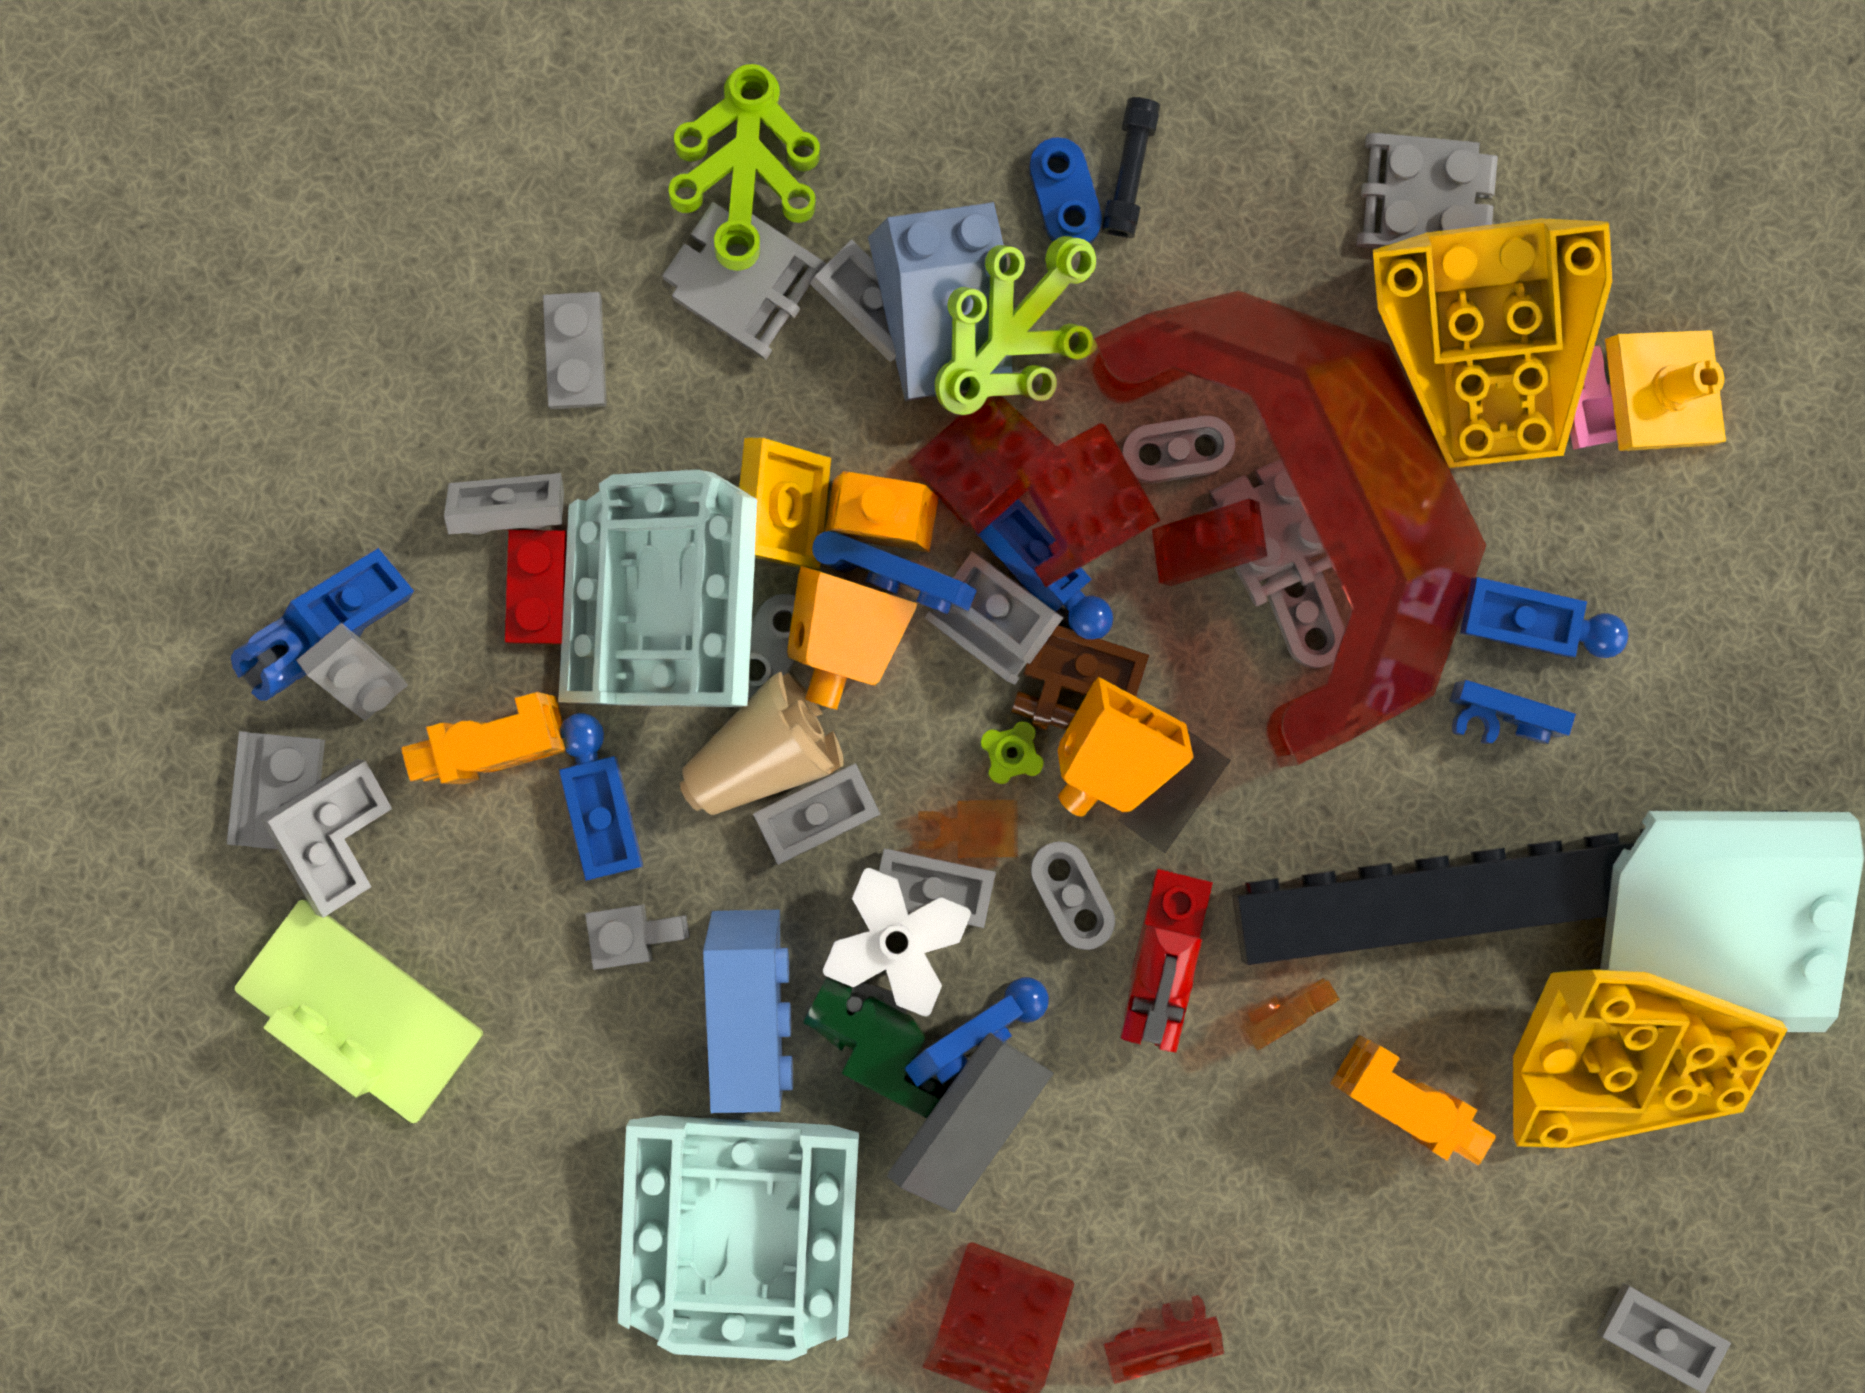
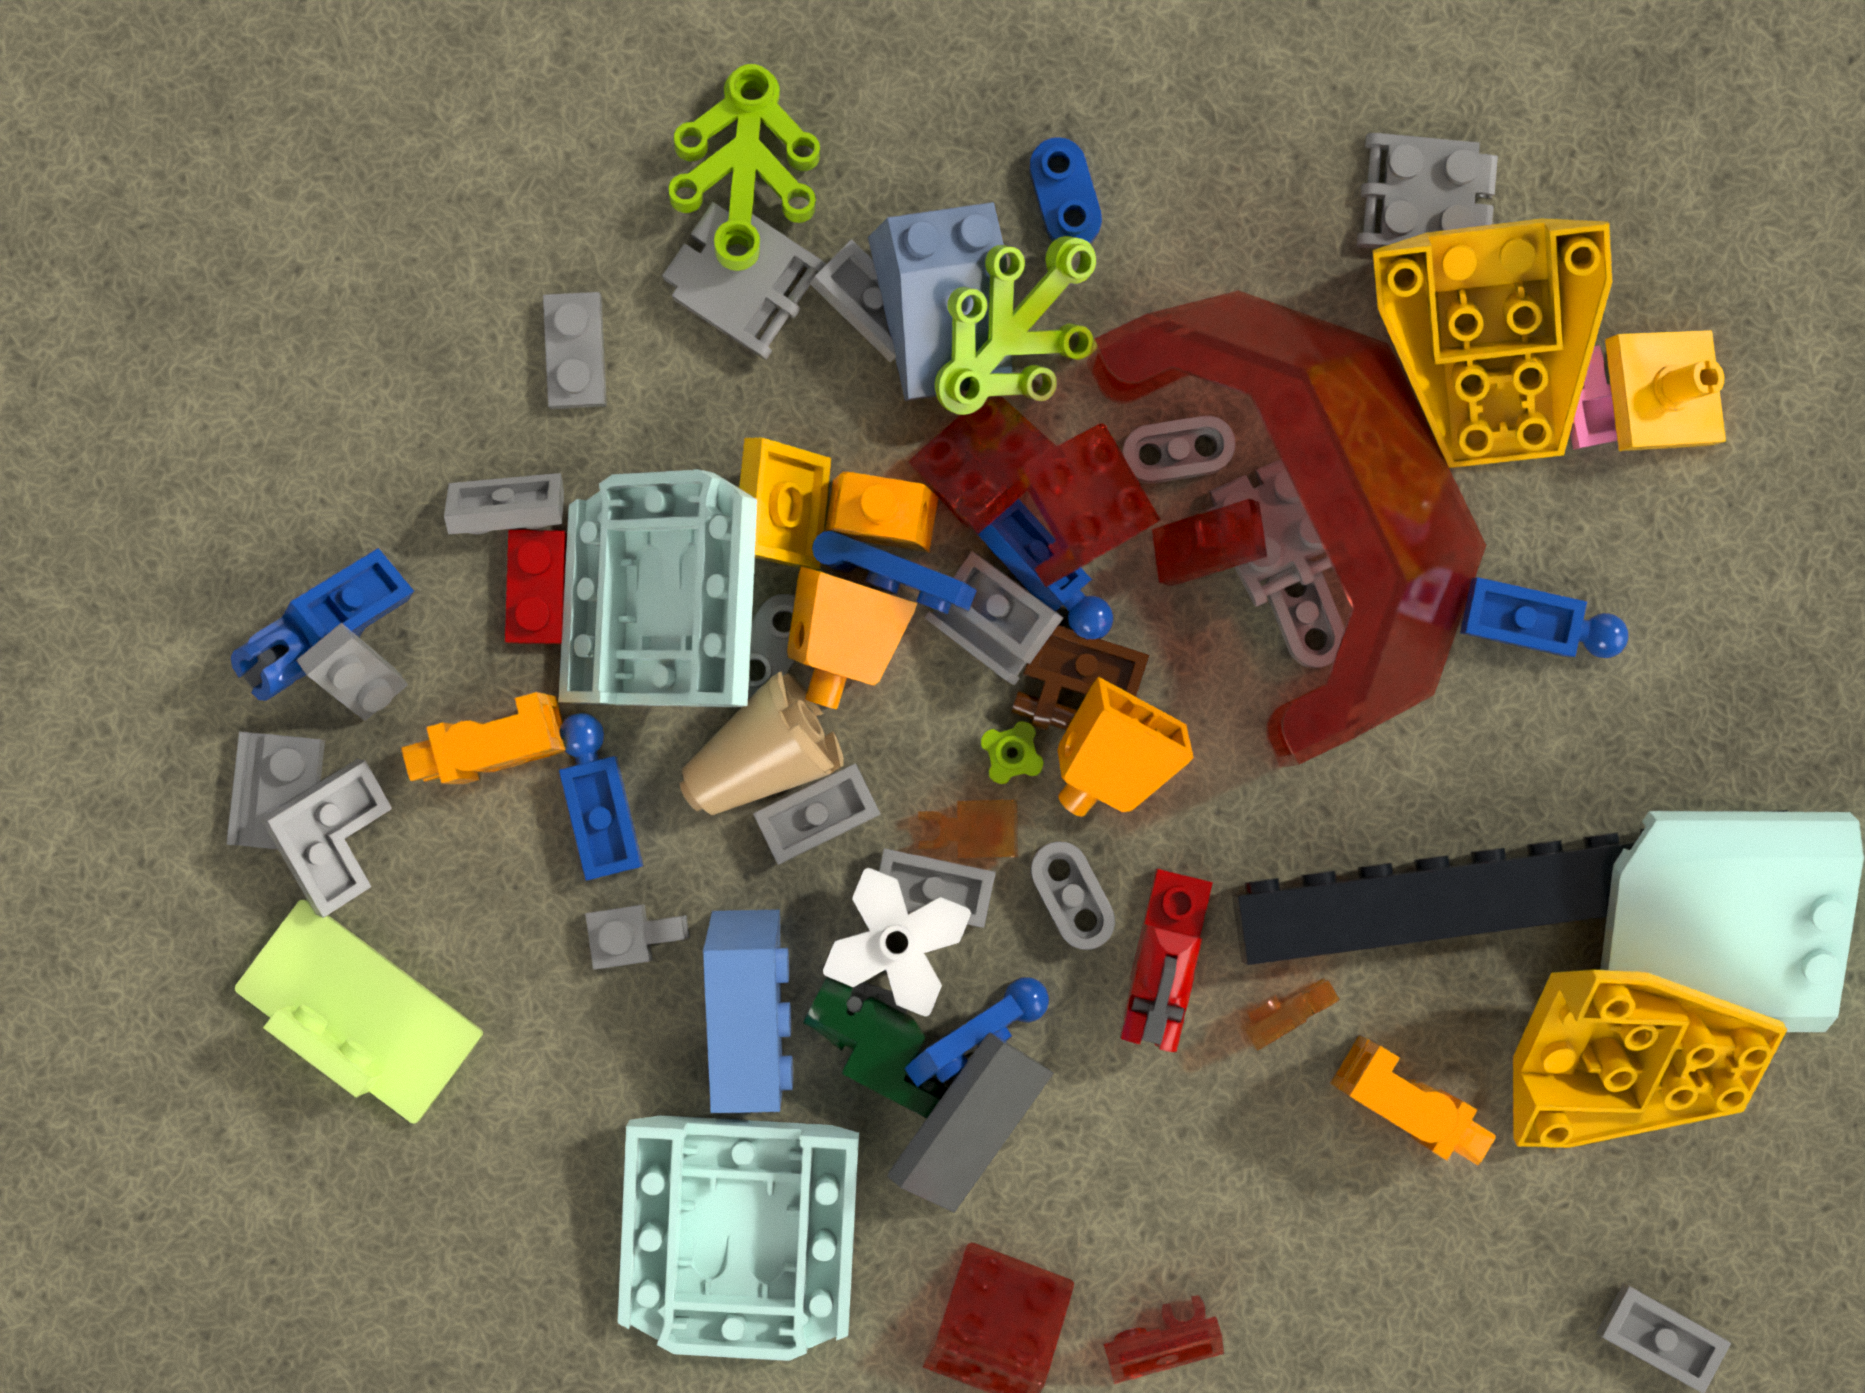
black bar [1101,97,1160,238] -> none
clear smoke plate [1117,730,1231,854] -> none
blue plate [1450,680,1576,744] -> none

